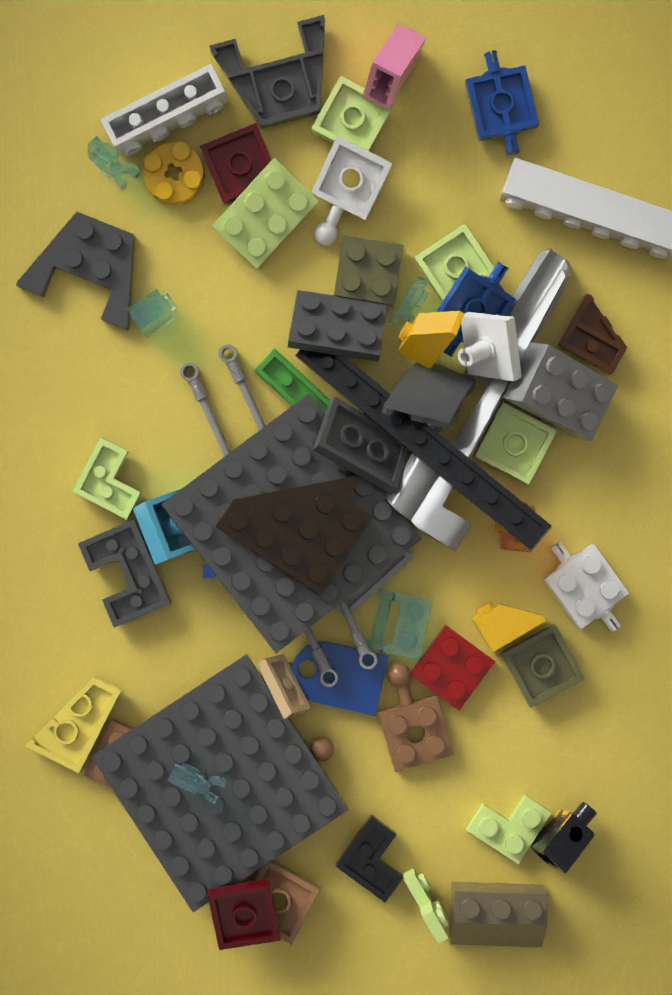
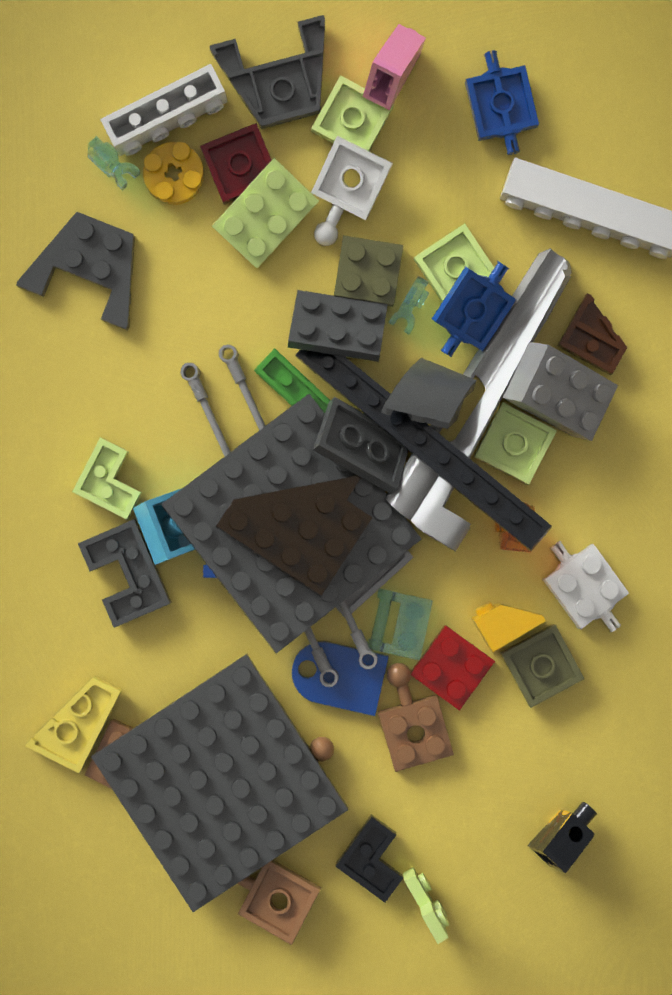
clear light blue brick [126,289,177,338] -> none
clear light blue plate [167,763,227,805] -> none
dark red plate [208,879,281,950] -> none
tan plate [257,654,311,719] -> none
yellow slope [398,311,465,369] -> none
dark tan slope [450,882,548,947] -> none
white tile [458,312,522,382] -> none
yellowish green plate [466,794,552,864] -> none

